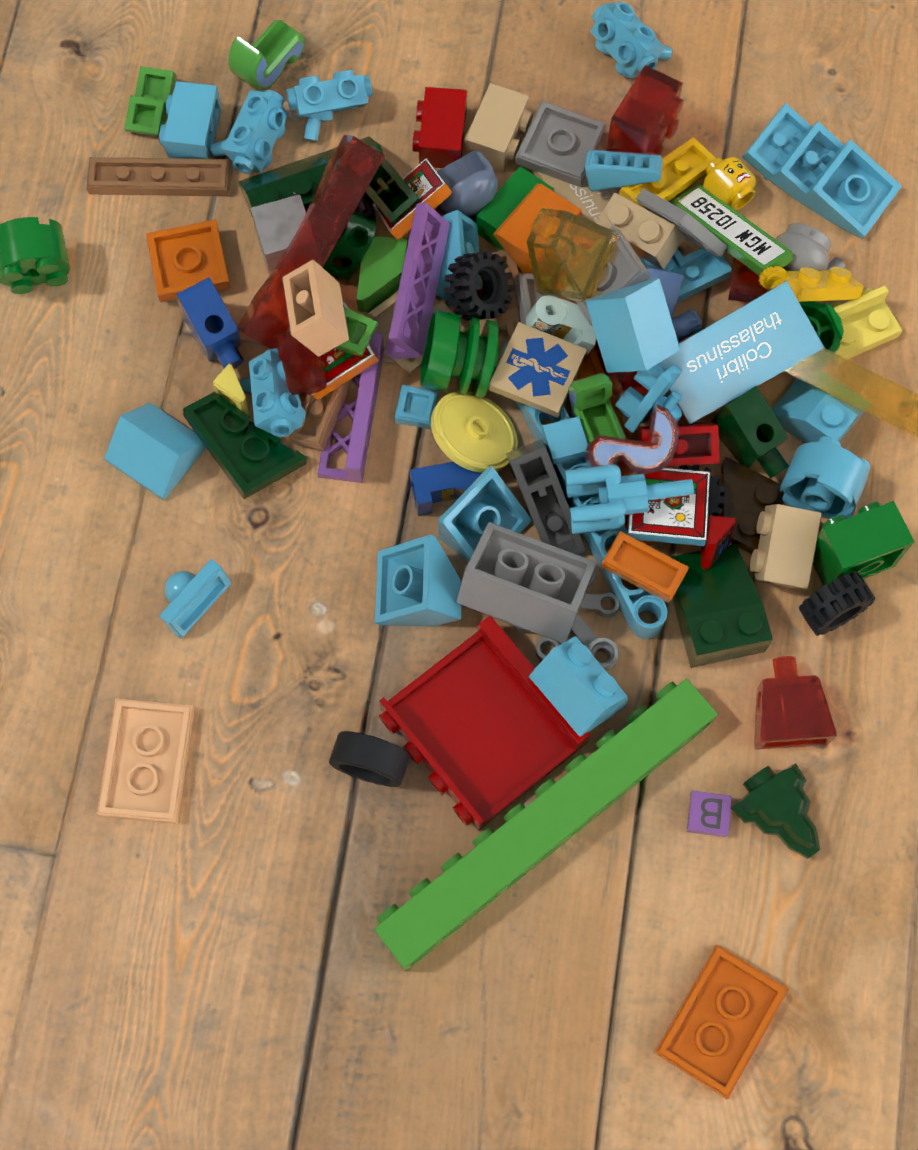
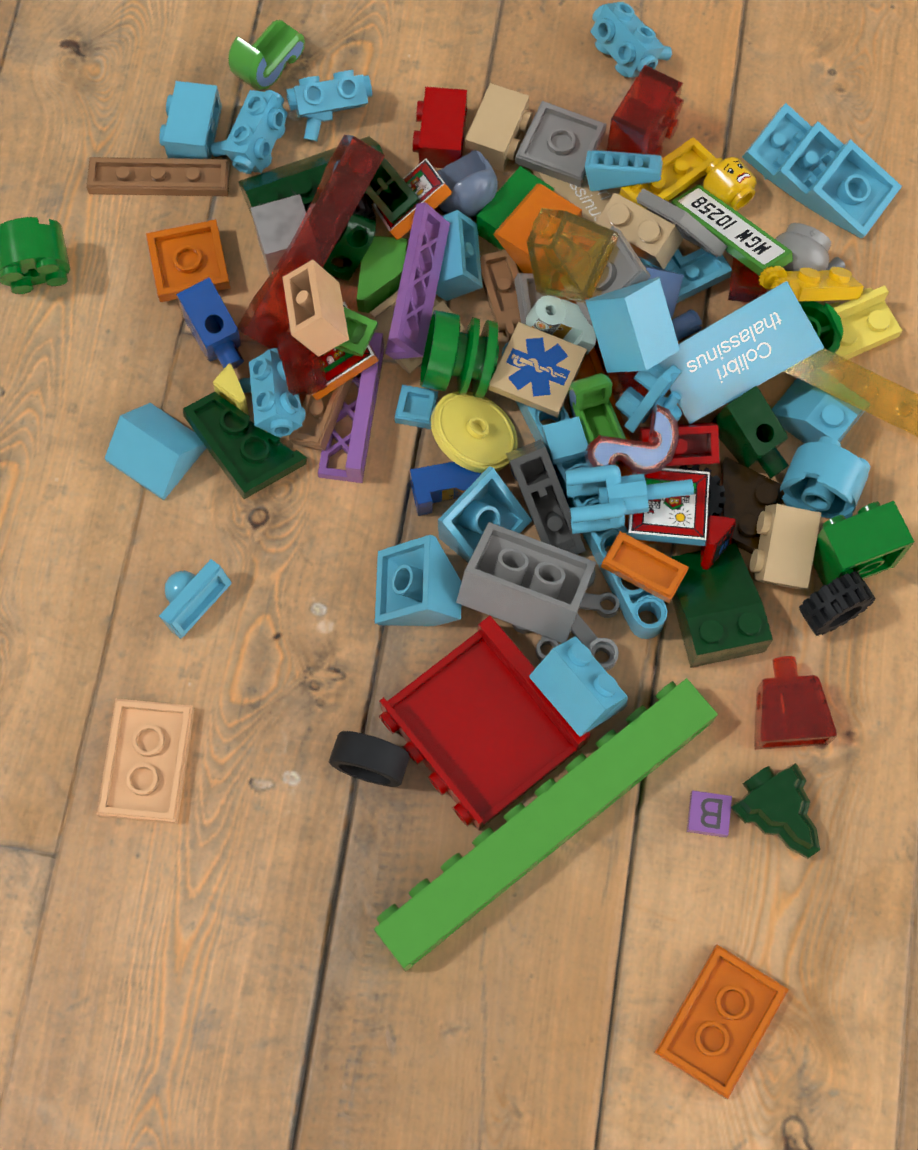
bright green slope [124,66,177,136] -> none
black tyre [444,251,514,320] -> none

